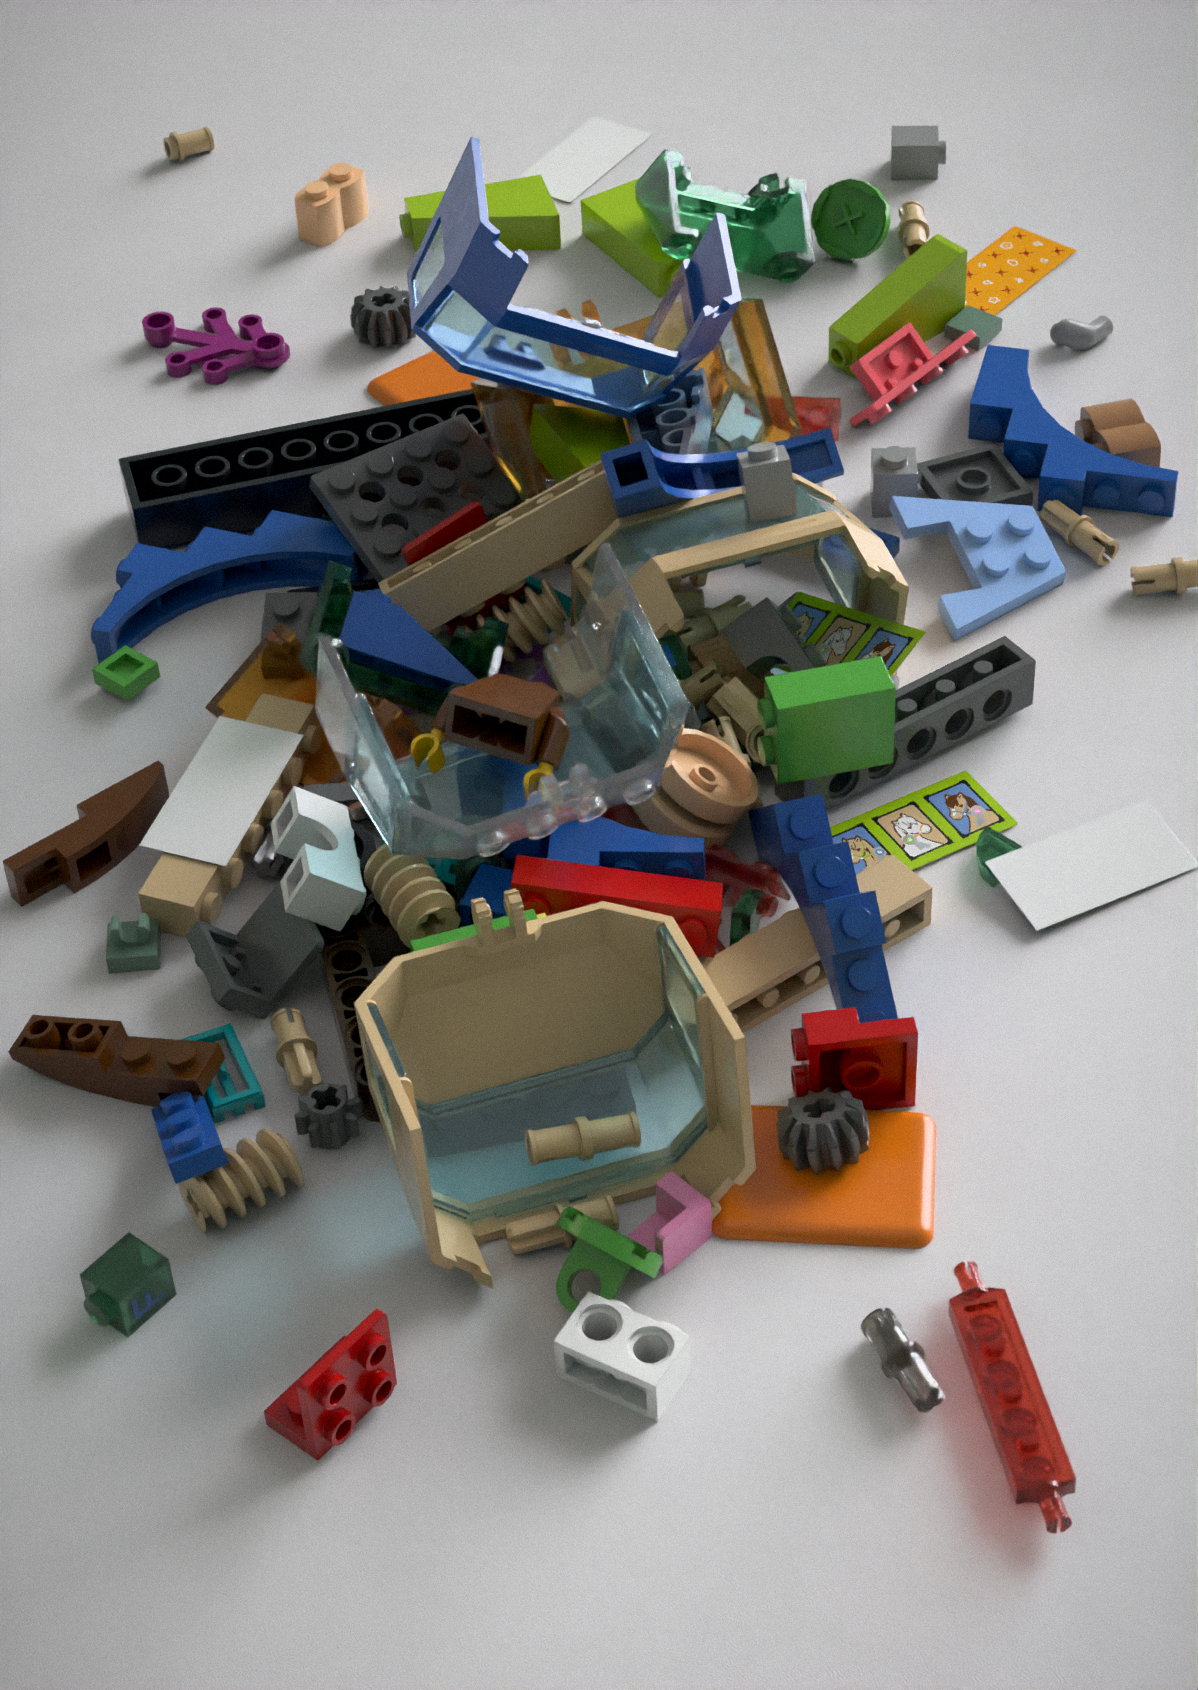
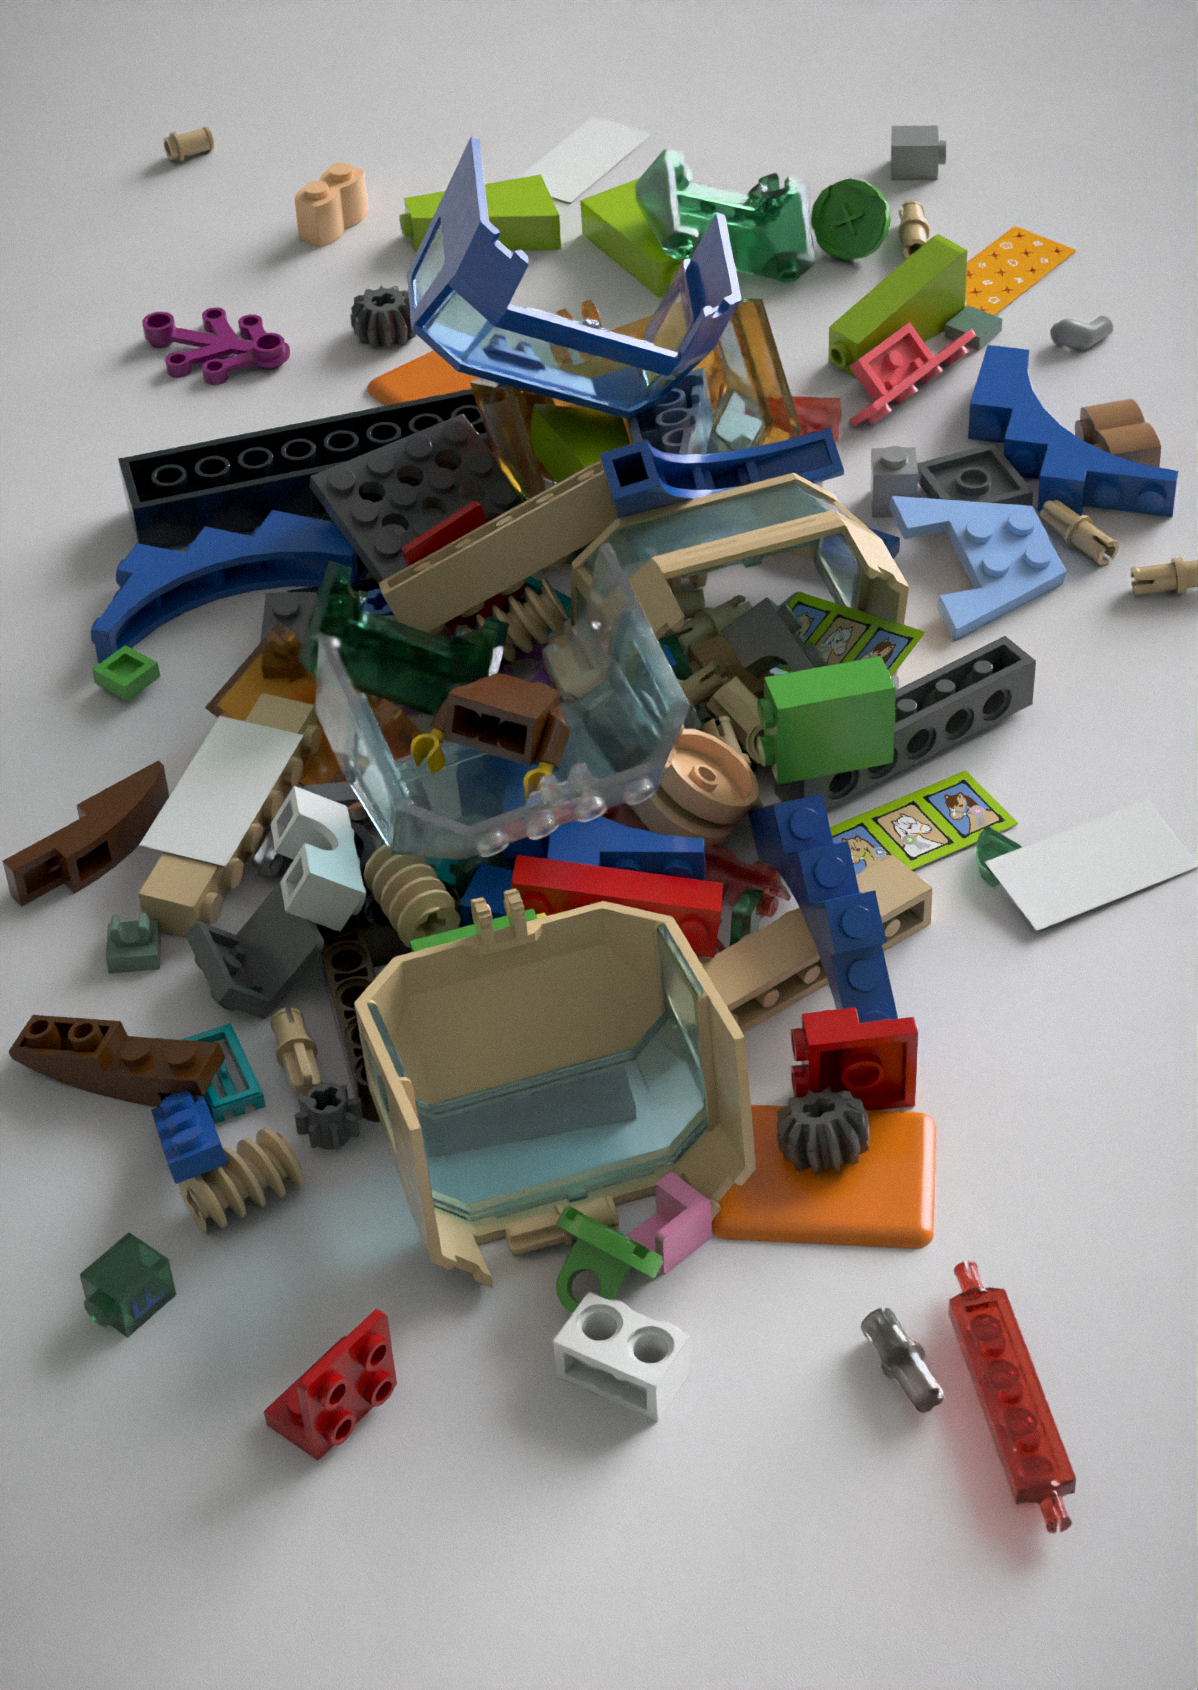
blue slope [333,590,478,694] -> none
tan pin [525,1111,641,1166] -> none
light grey brick [736,442,798,523] -> none

